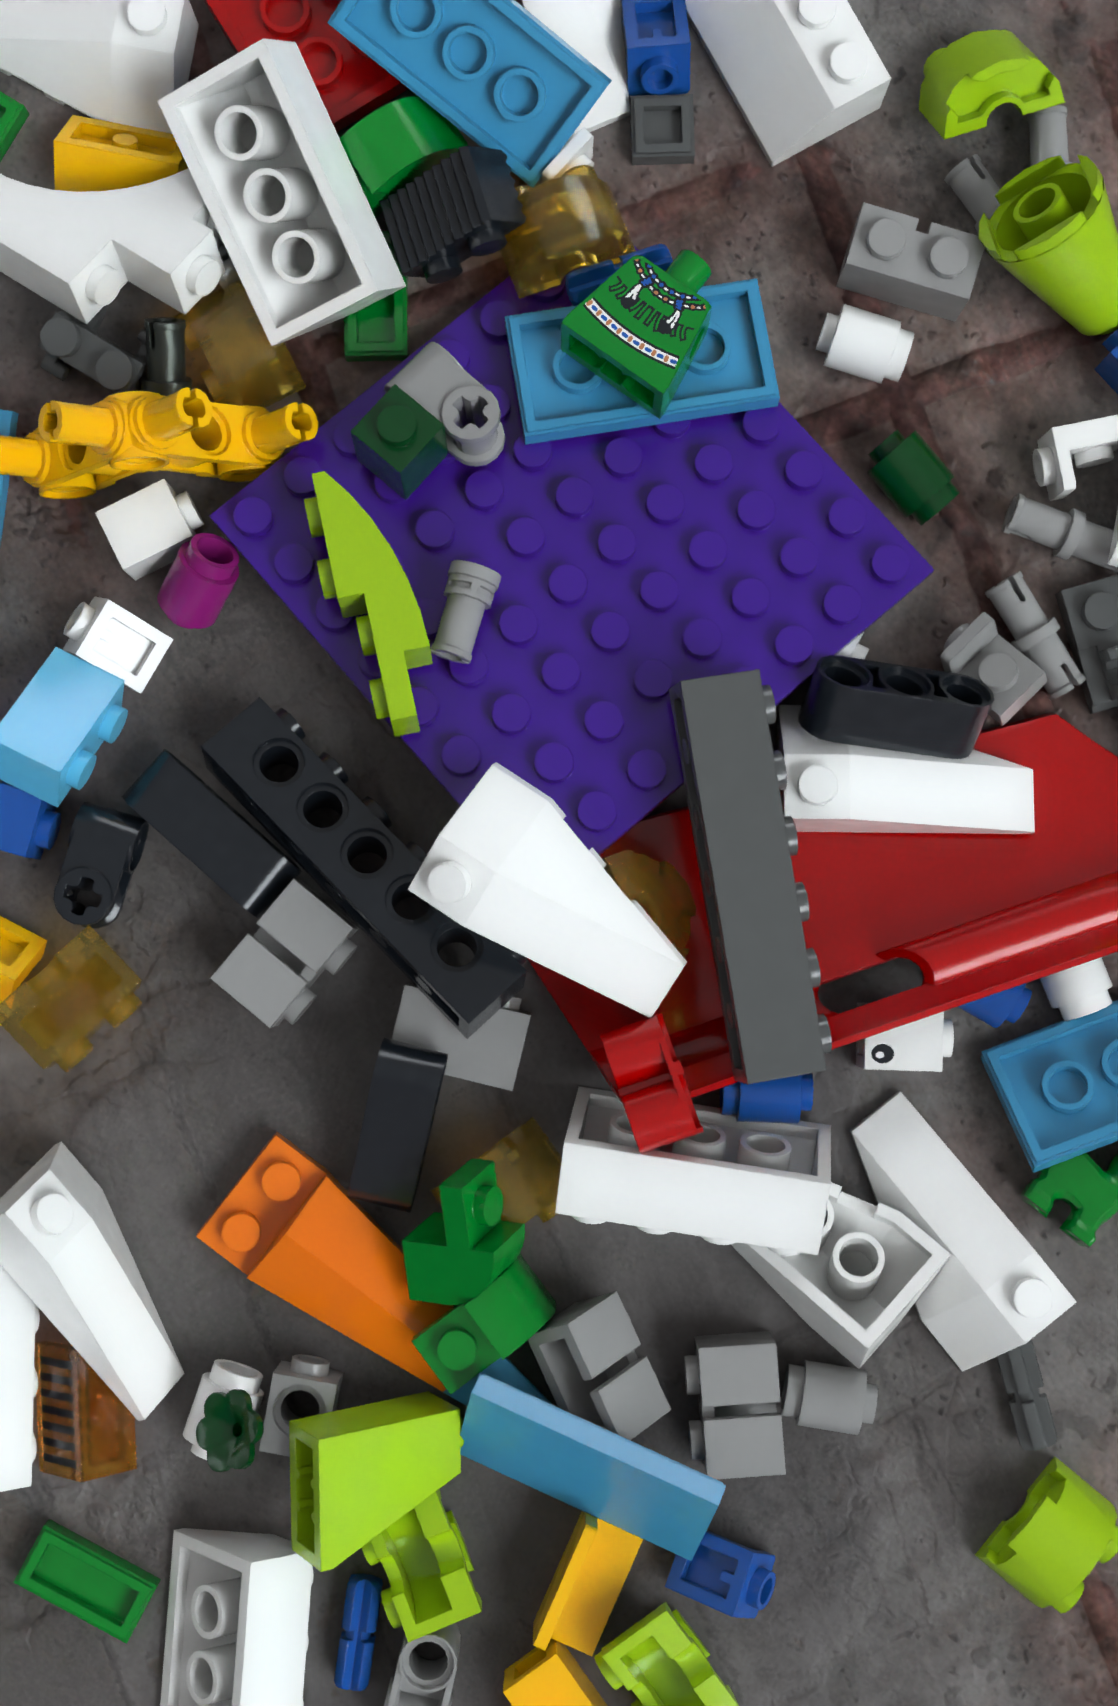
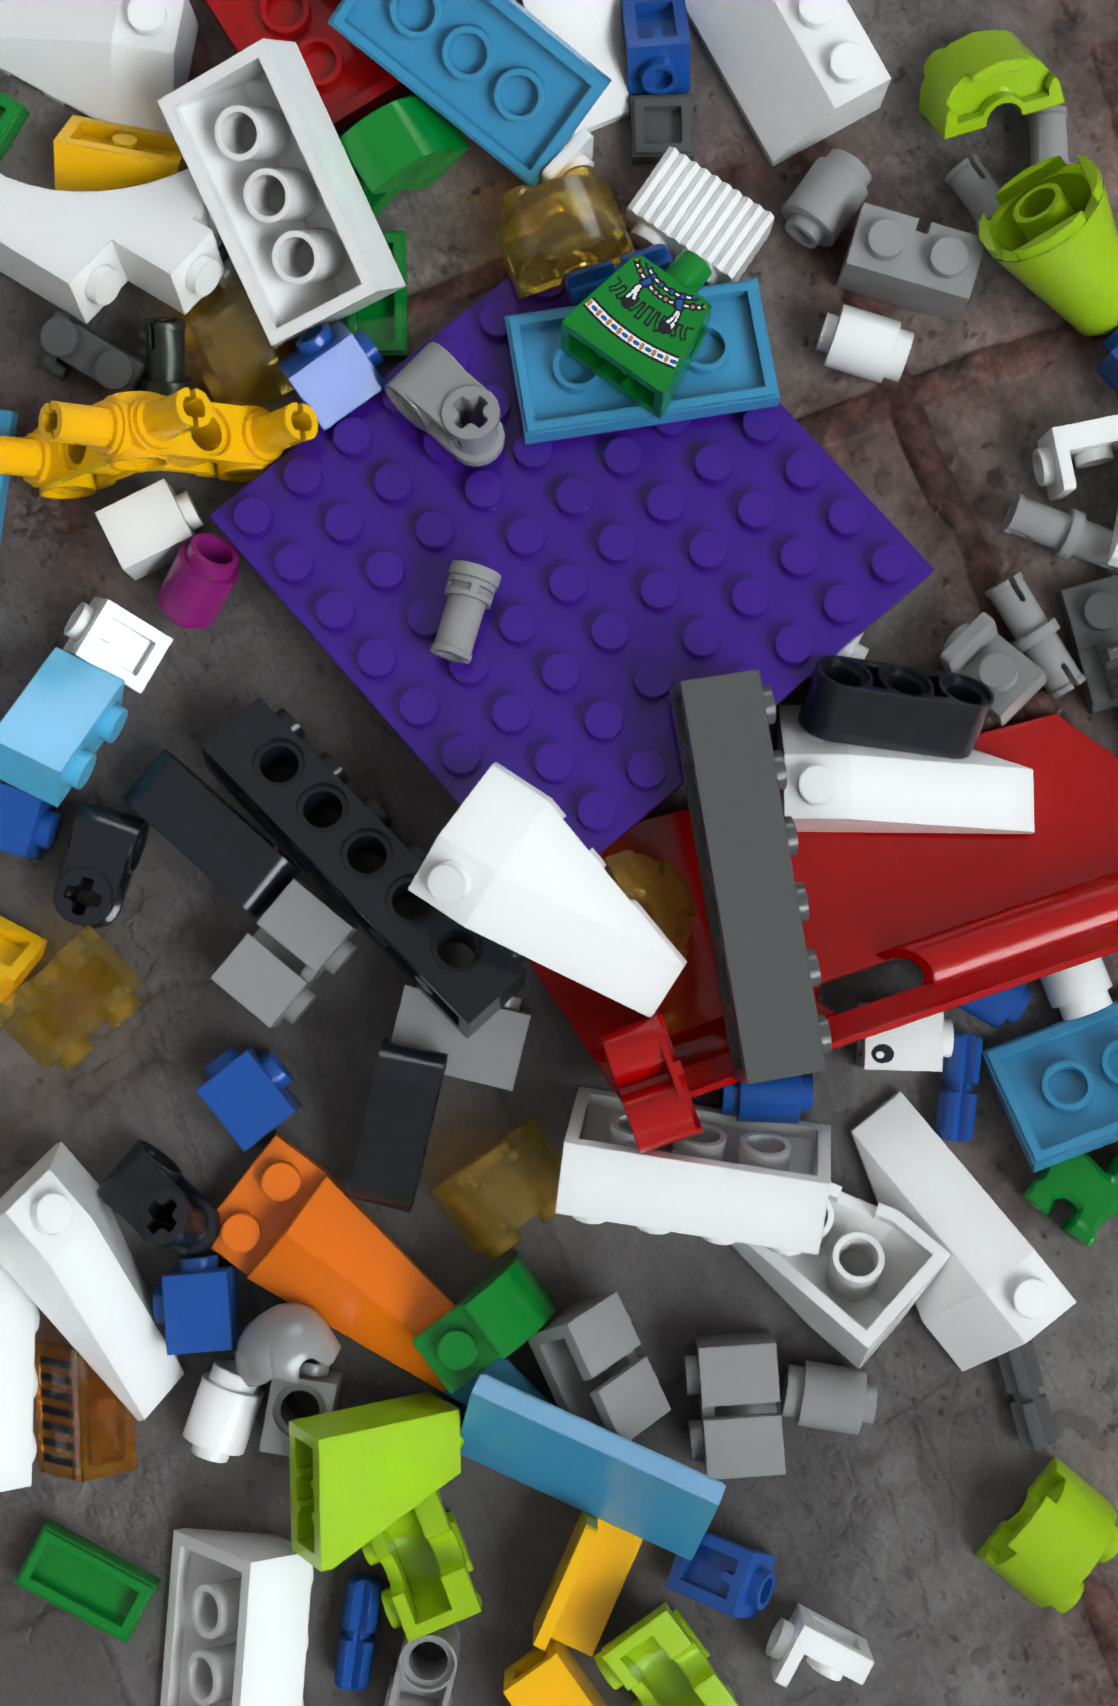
dark green plant [196,1389,264,1472] -> none
lime slope [304,471,433,737] -> none
dark green brick [350,384,448,500] -> none
black brick [380,145,527,284] -> none
green brick [402,1158,525,1305] -> none
dark green brick [867,429,960,526] -> none
none -> black piece [97,1139,221,1256]
none -> blue brick [153,1253,242,1355]
none -> blue brick [196,1046,303,1152]
none -> light grey hair [234,1302,341,1387]
none -> brick [277,320,386,431]
none -> white brick [625,146,775,286]
none -> white bracket [766,1603,874,1688]
none -> light grey brick [782,149,871,249]
none -> blue piece [935,1032,983,1142]

